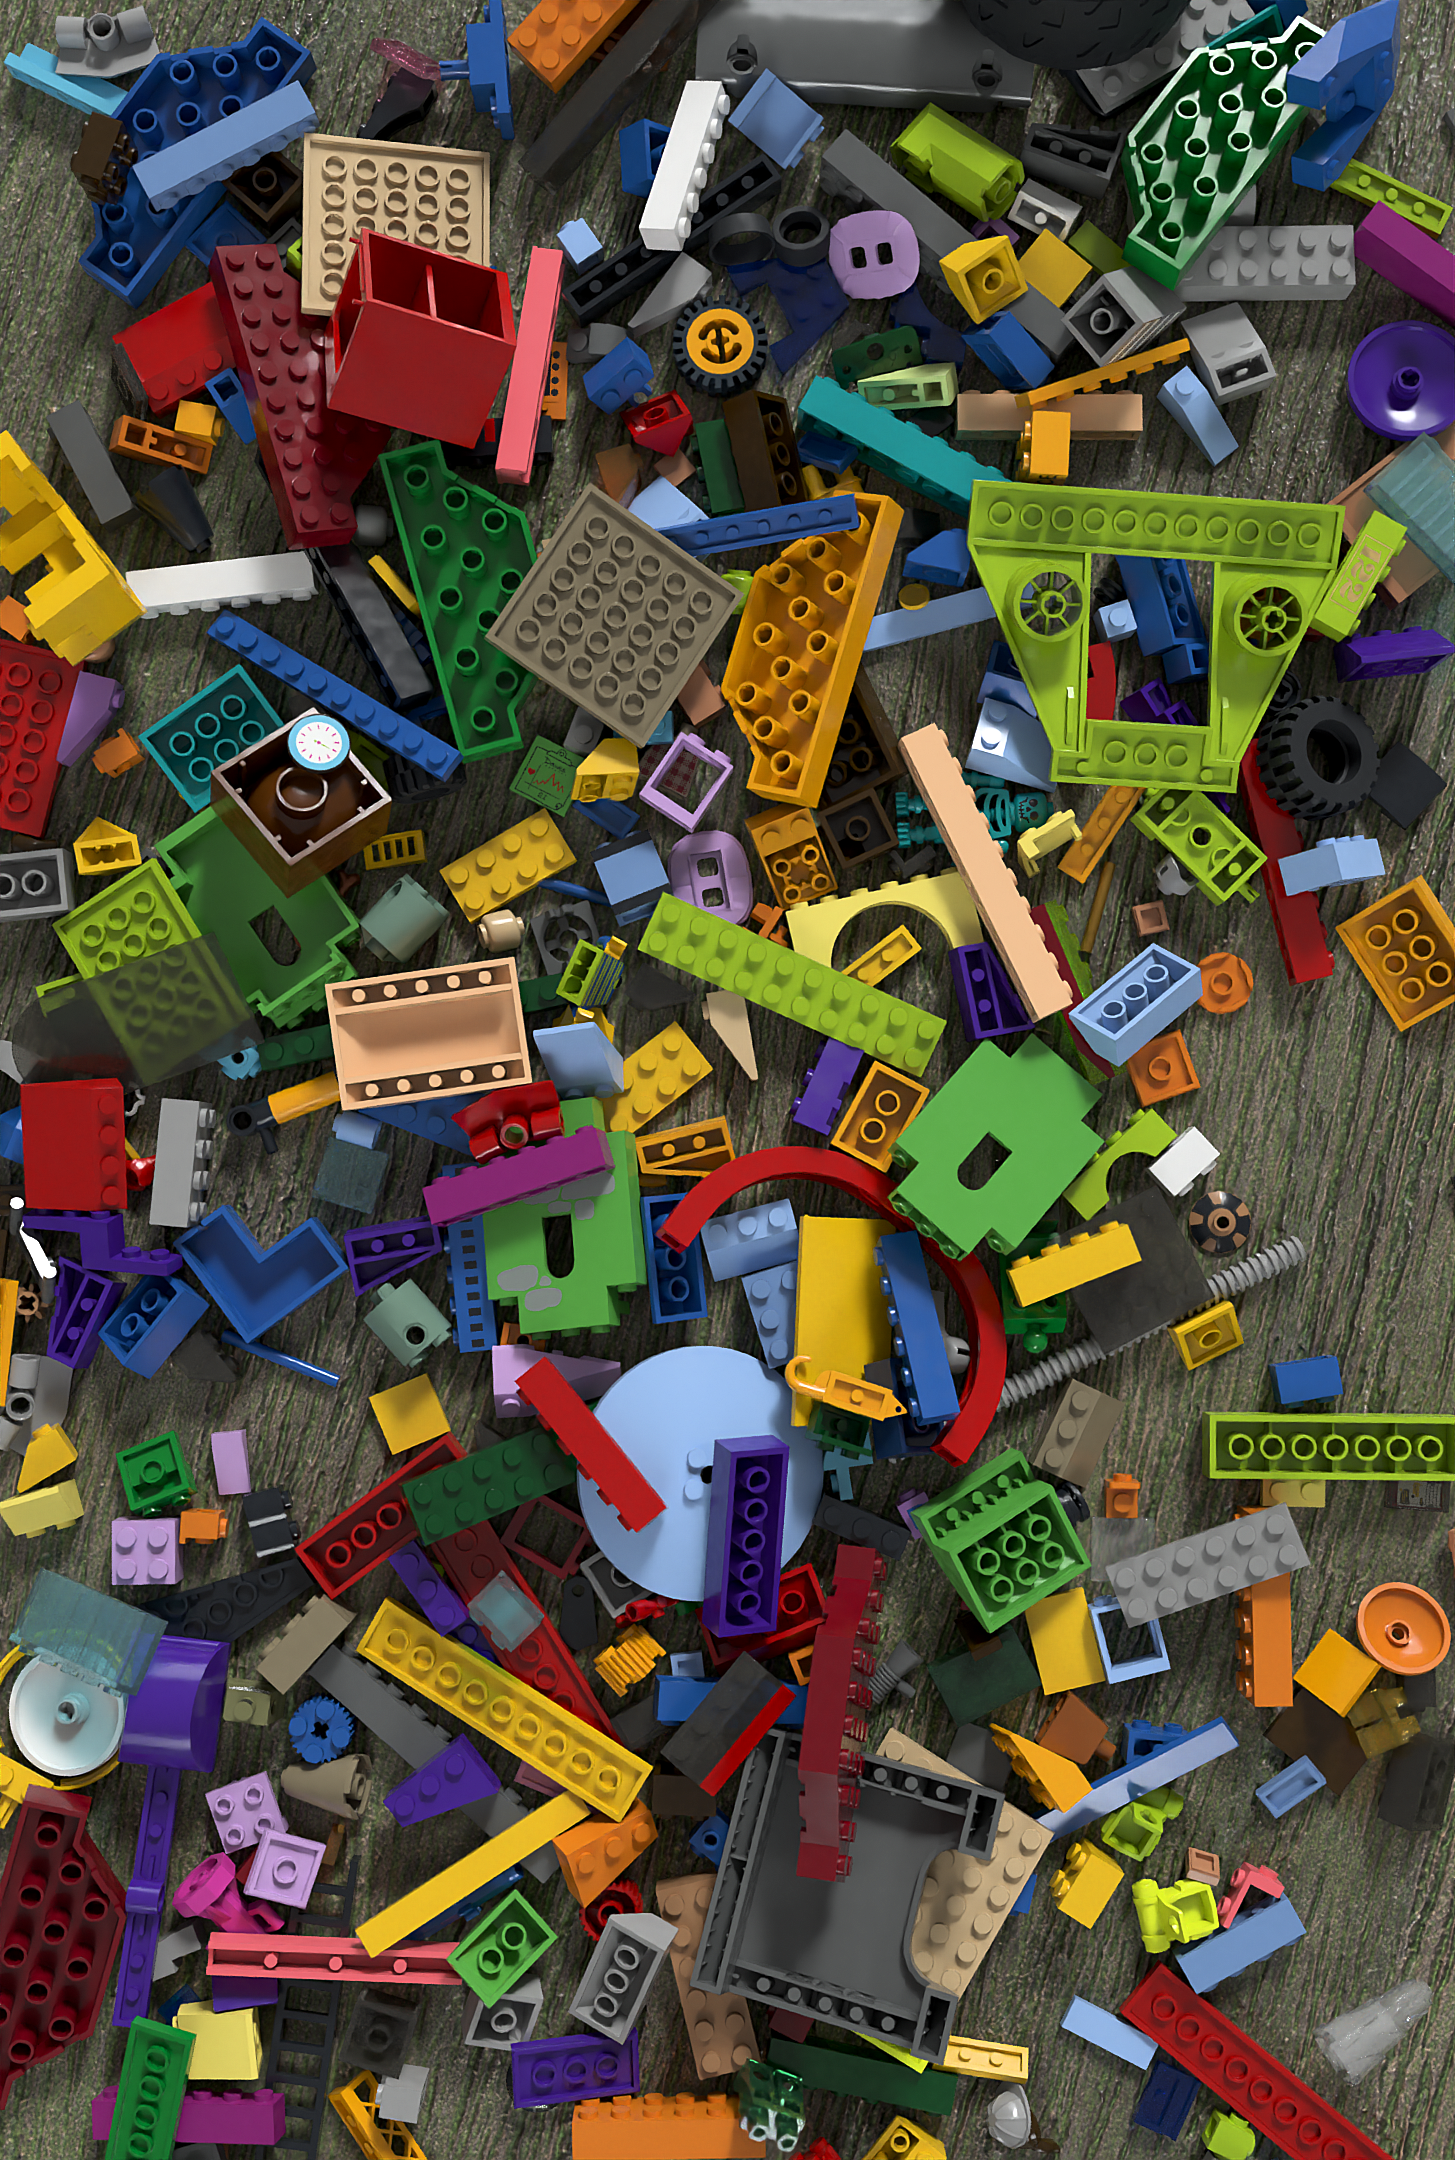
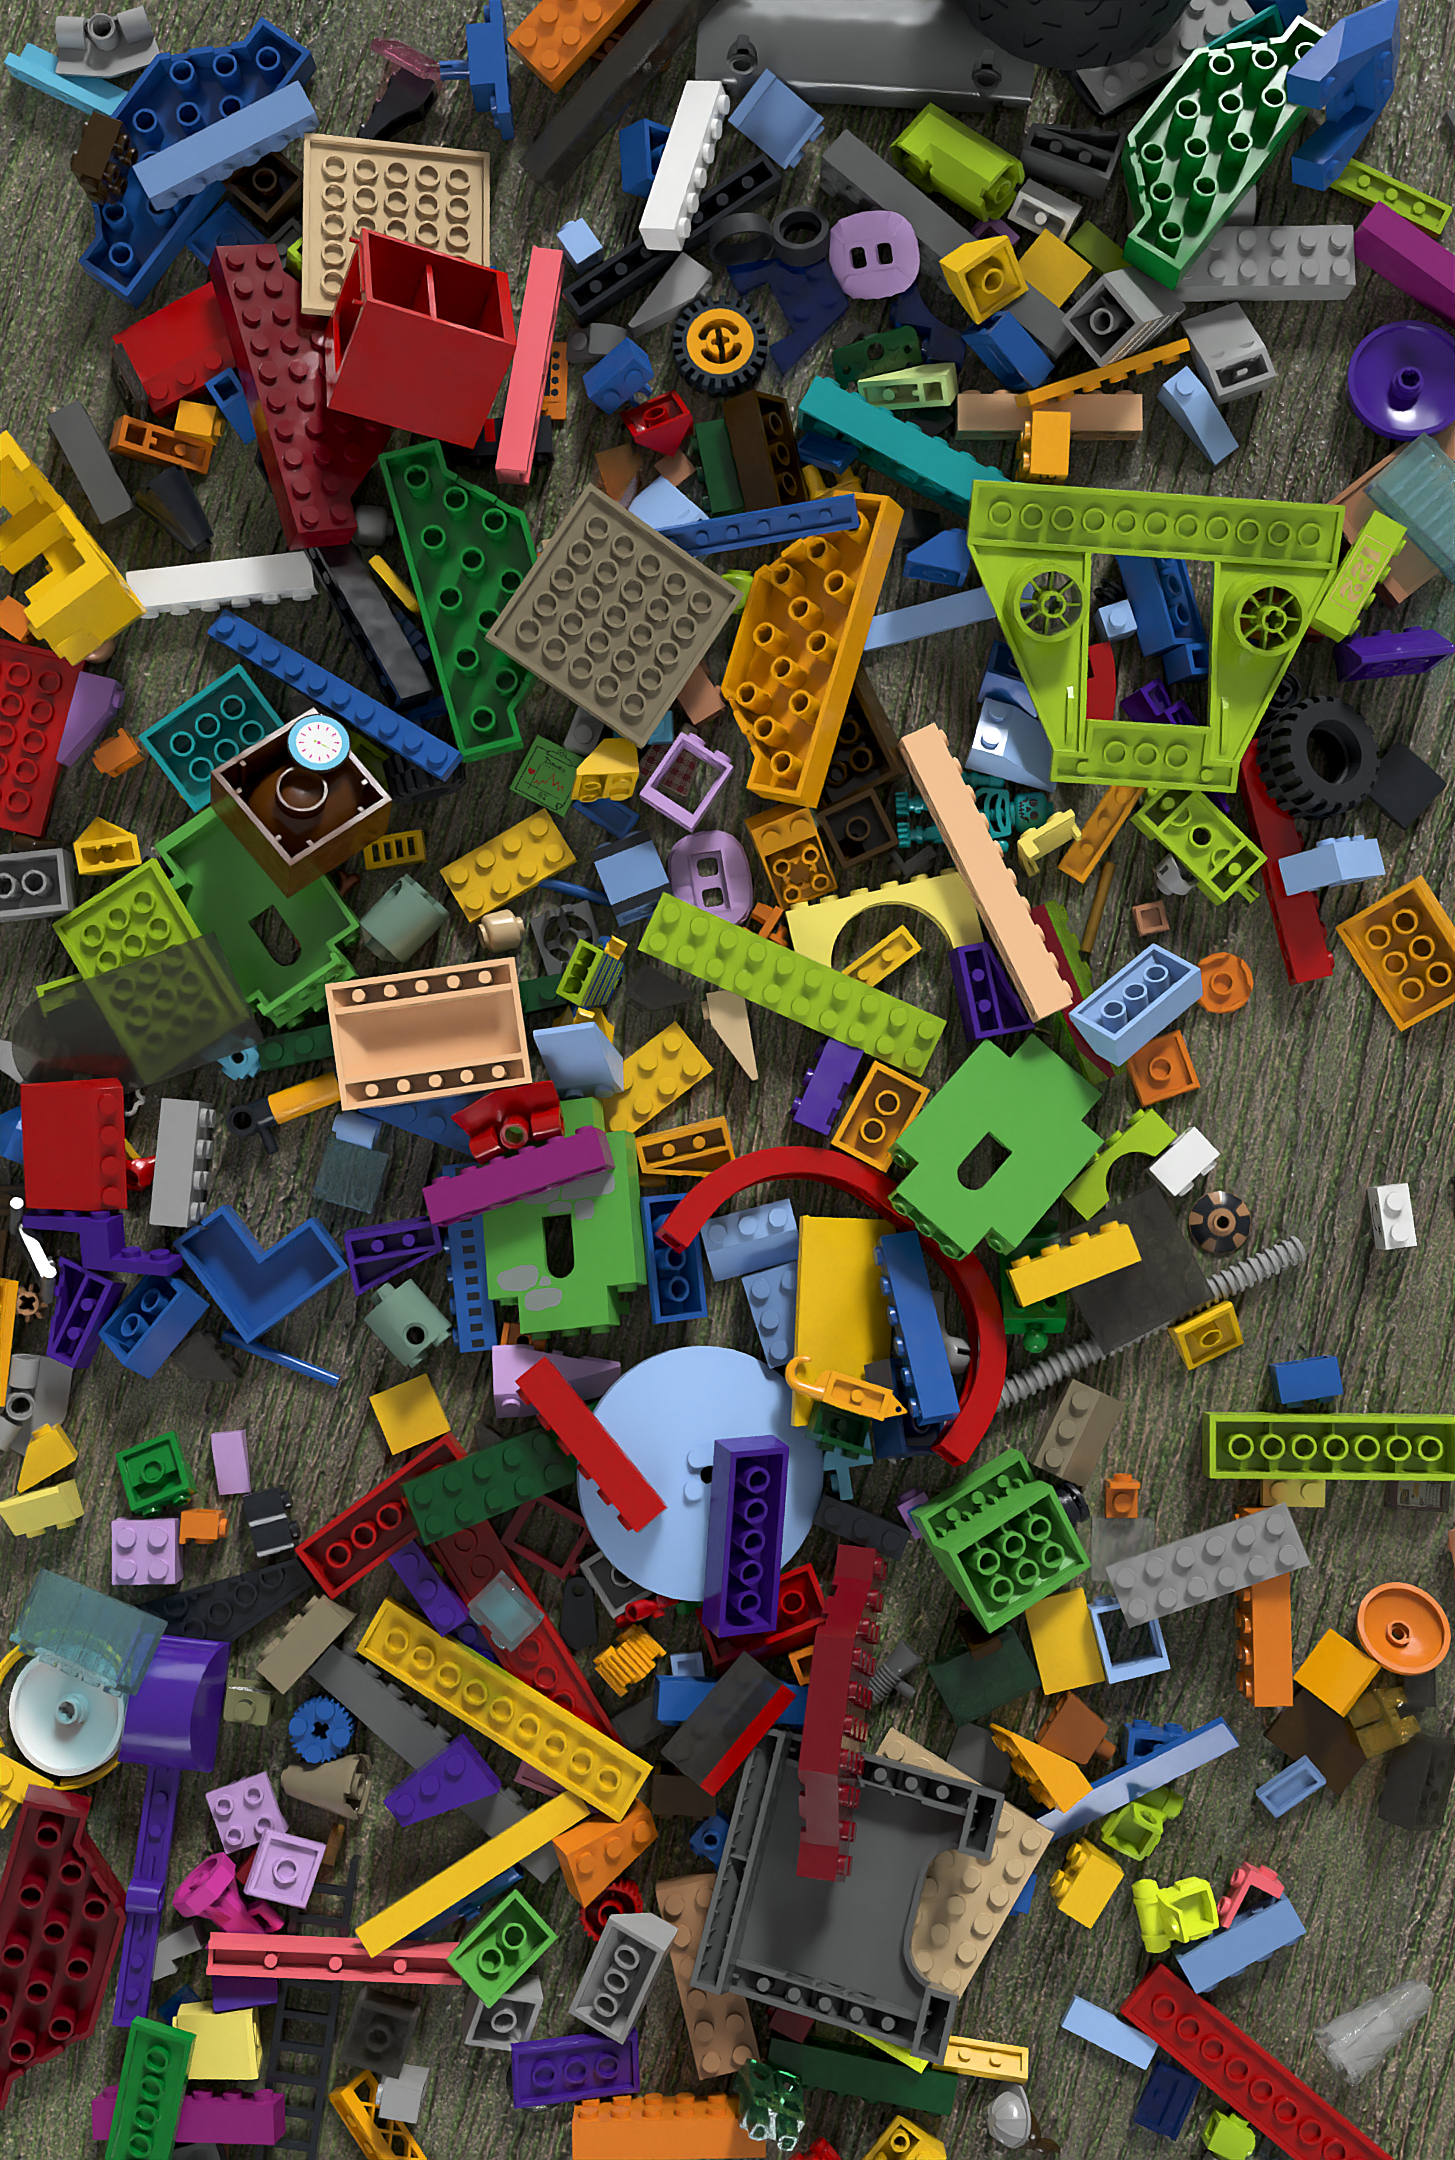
yellow piece [899,584,930,610] -> none
nougat tile [1185,1847,1220,1886] -> none
none -> white brick [1367,1183,1417,1250]

